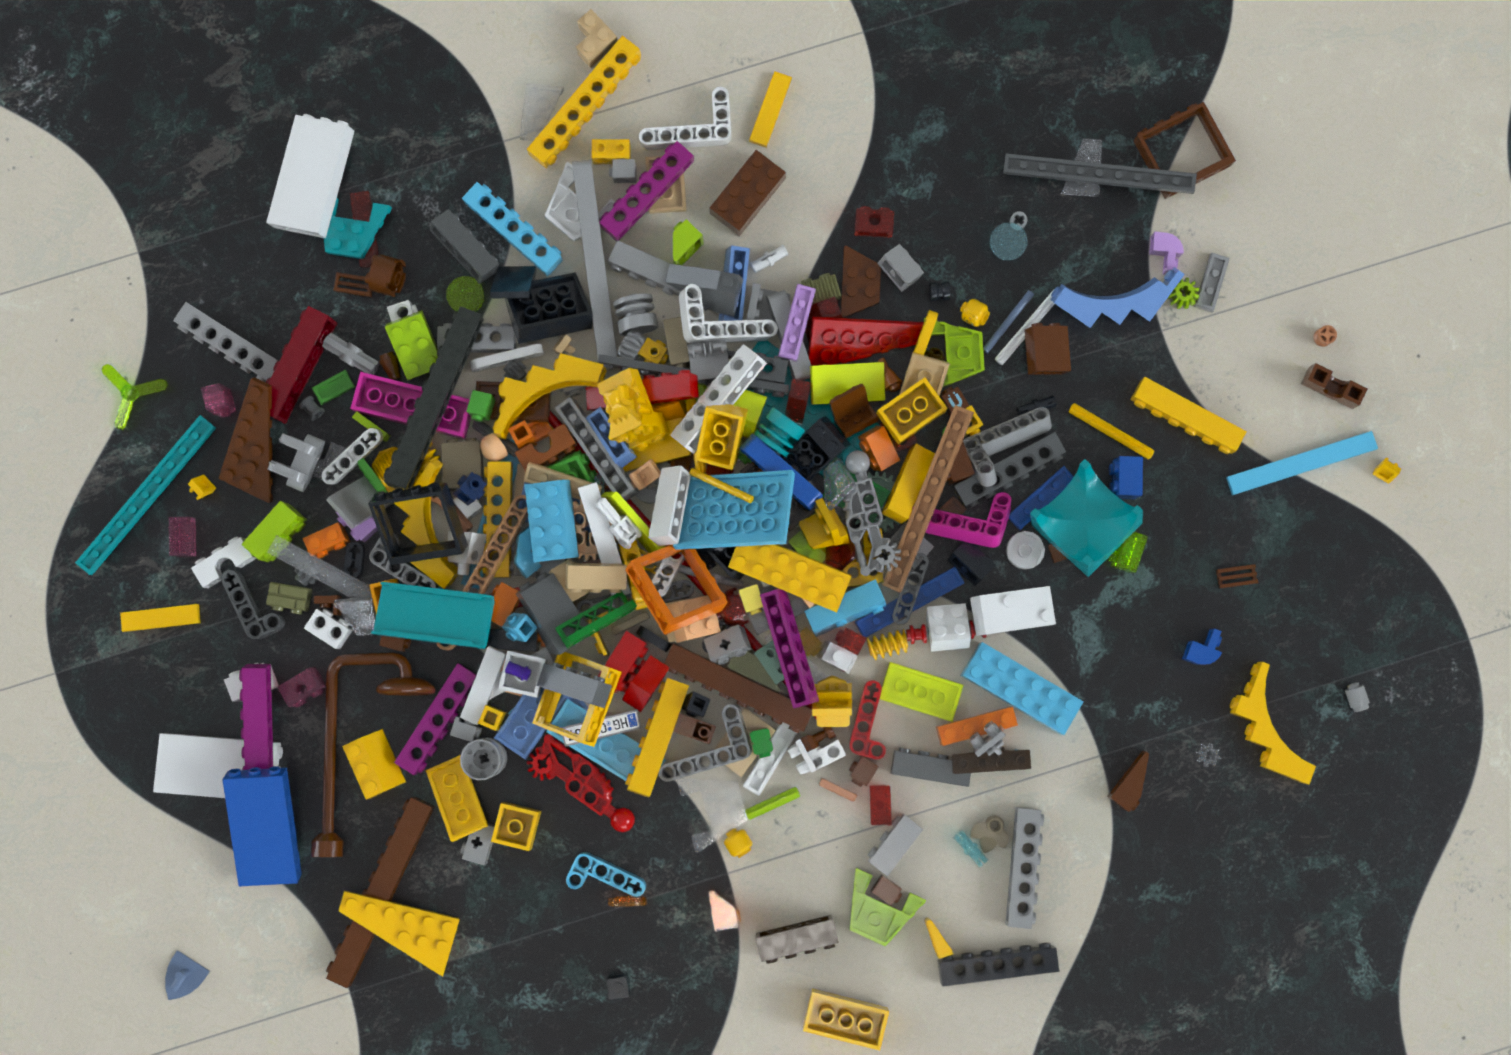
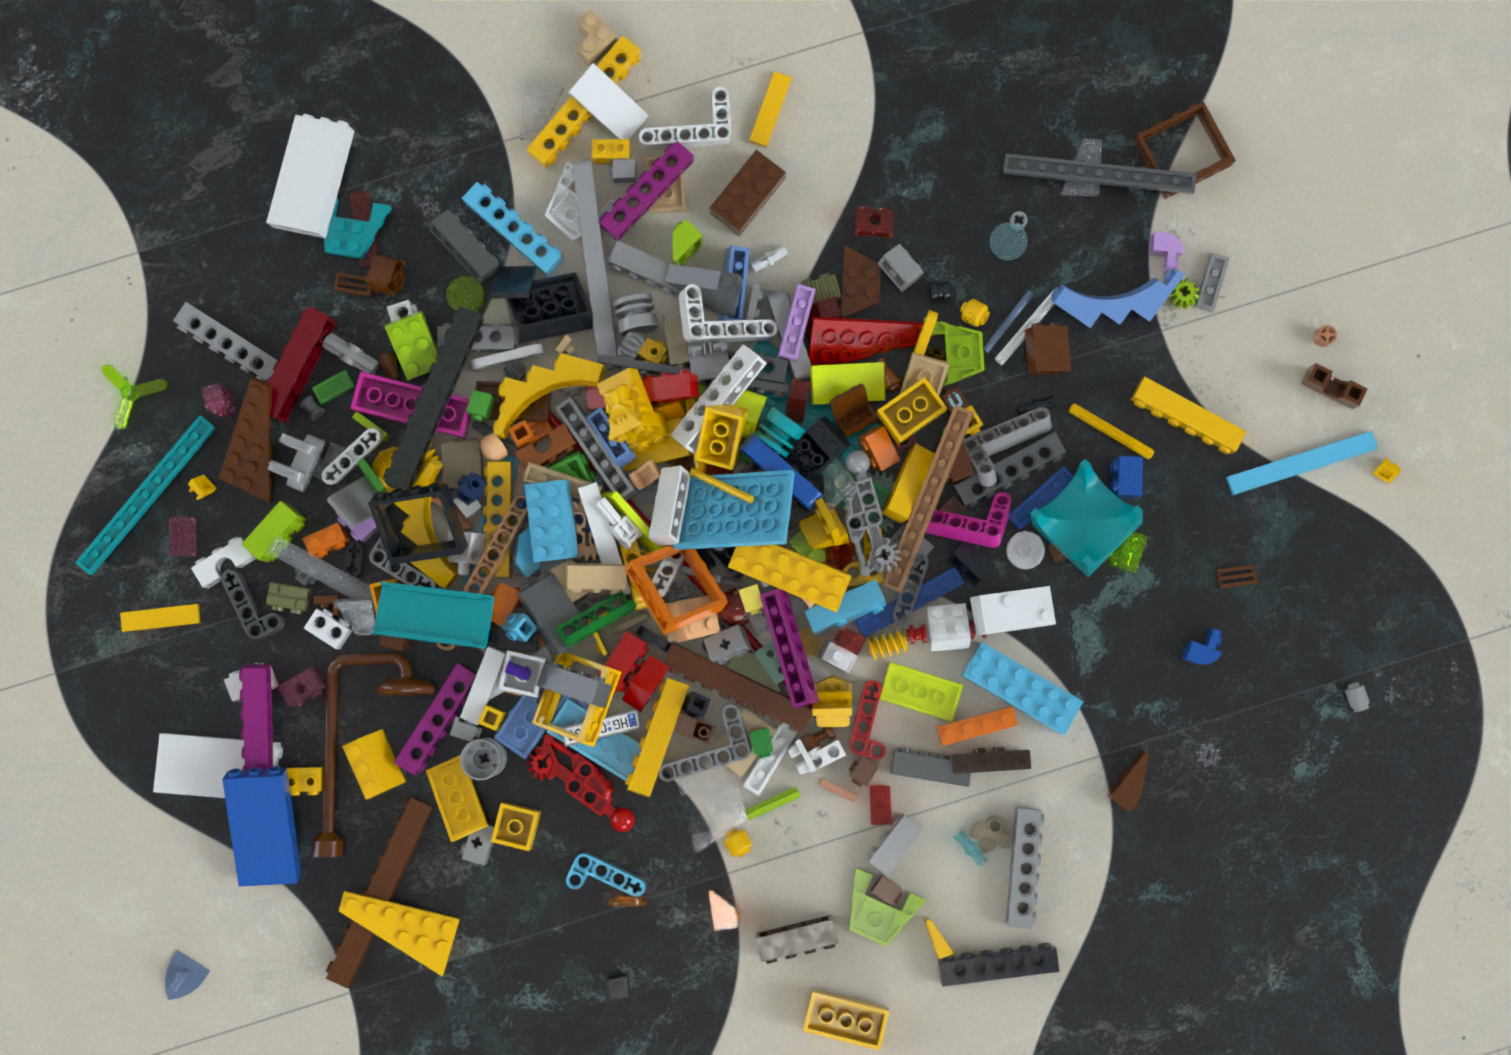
light grey hips [970,721,1006,757] -> none
yellow arch [1230,662,1316,784] -> none
none -> yellow brick [287,767,324,796]
none -> white tile [568,63,649,139]

